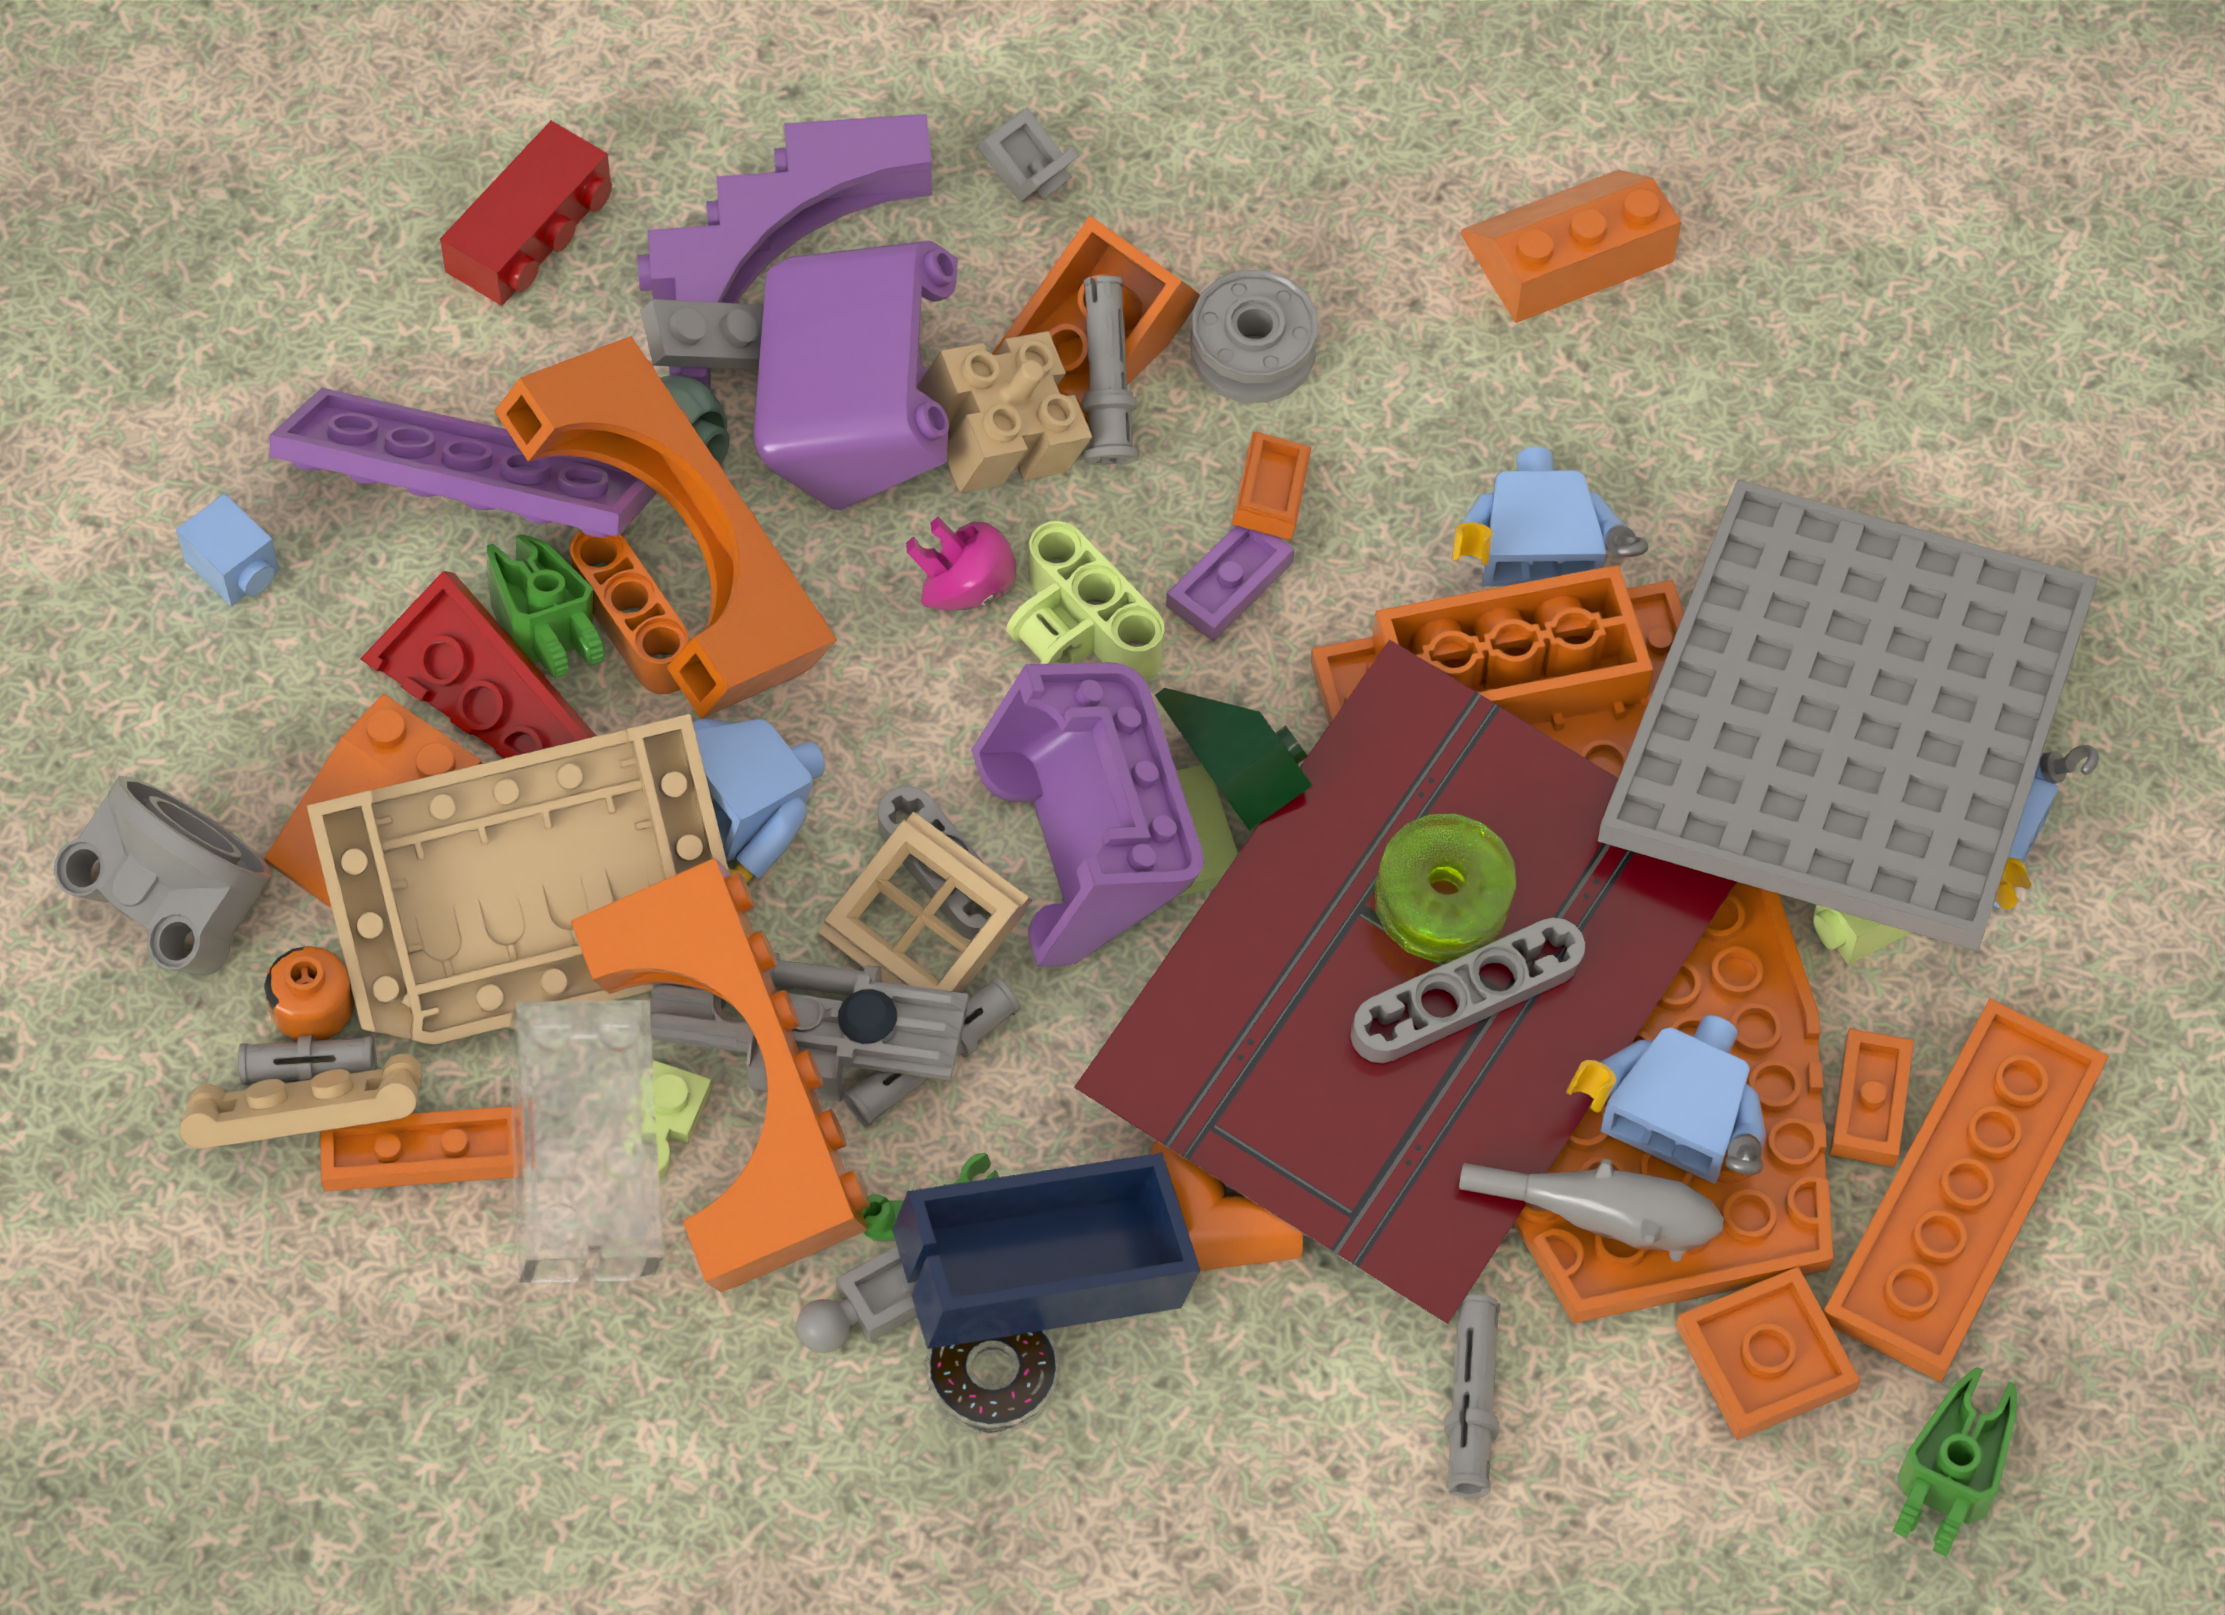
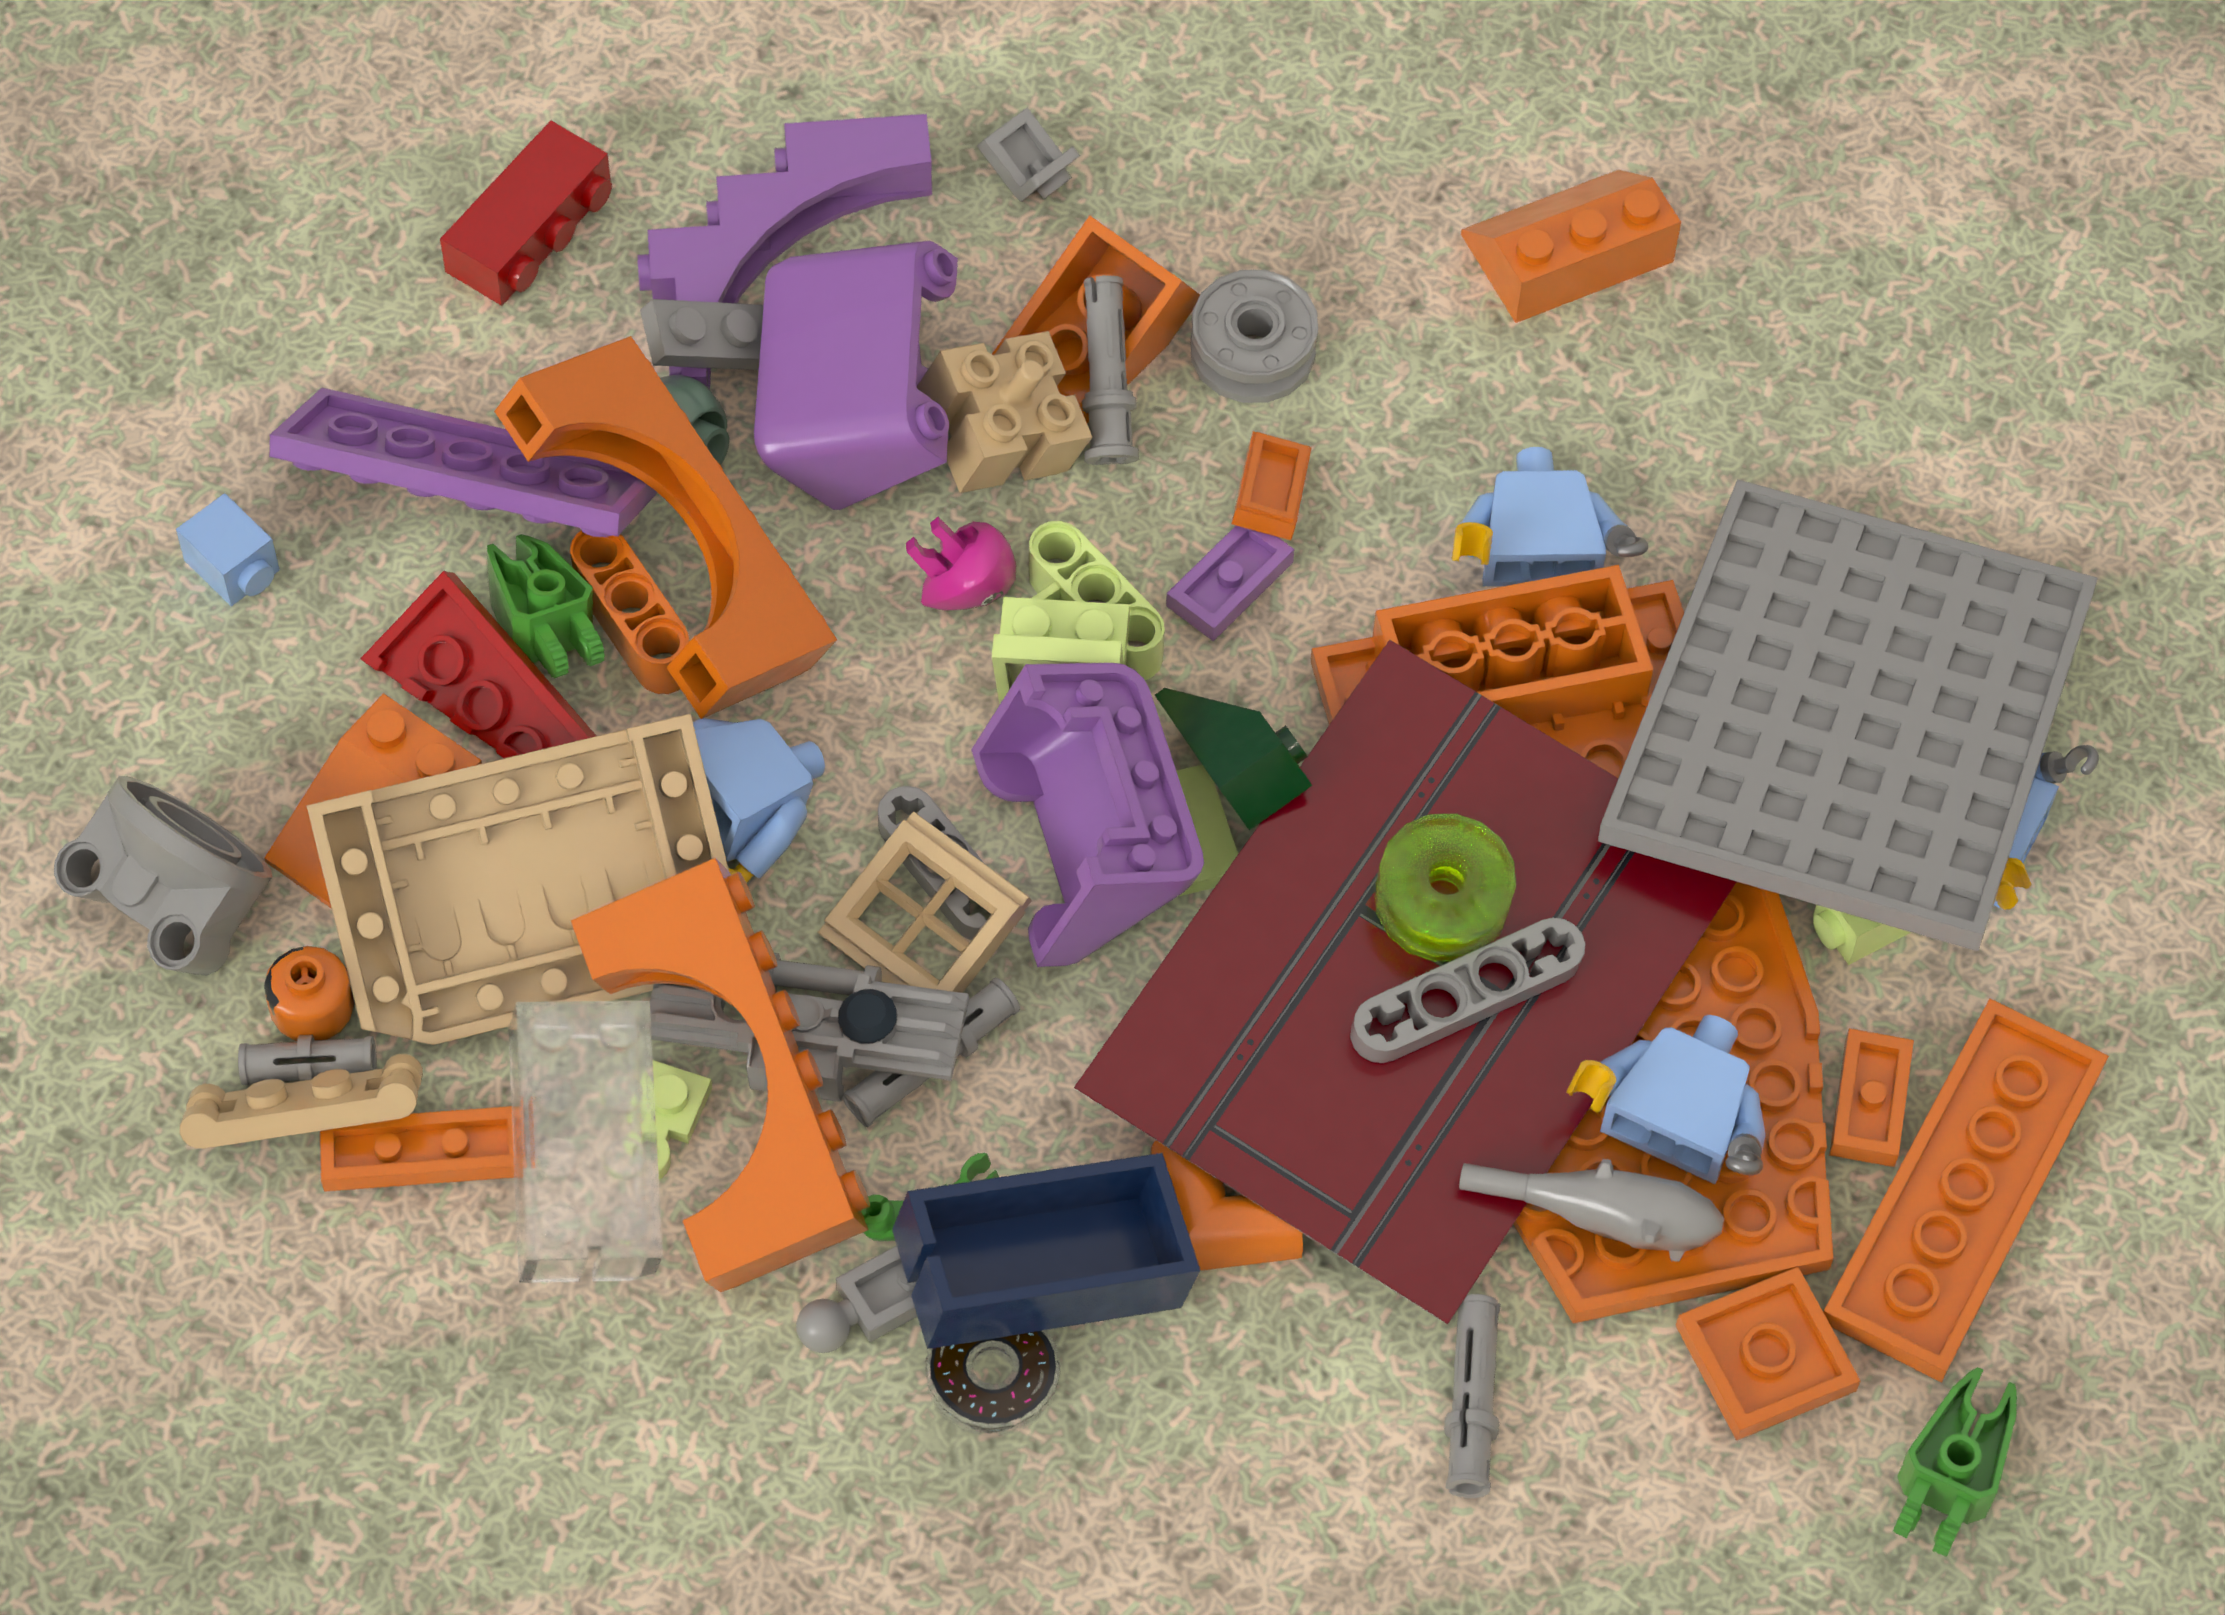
none -> yellowish green bracket [992,597,1130,705]

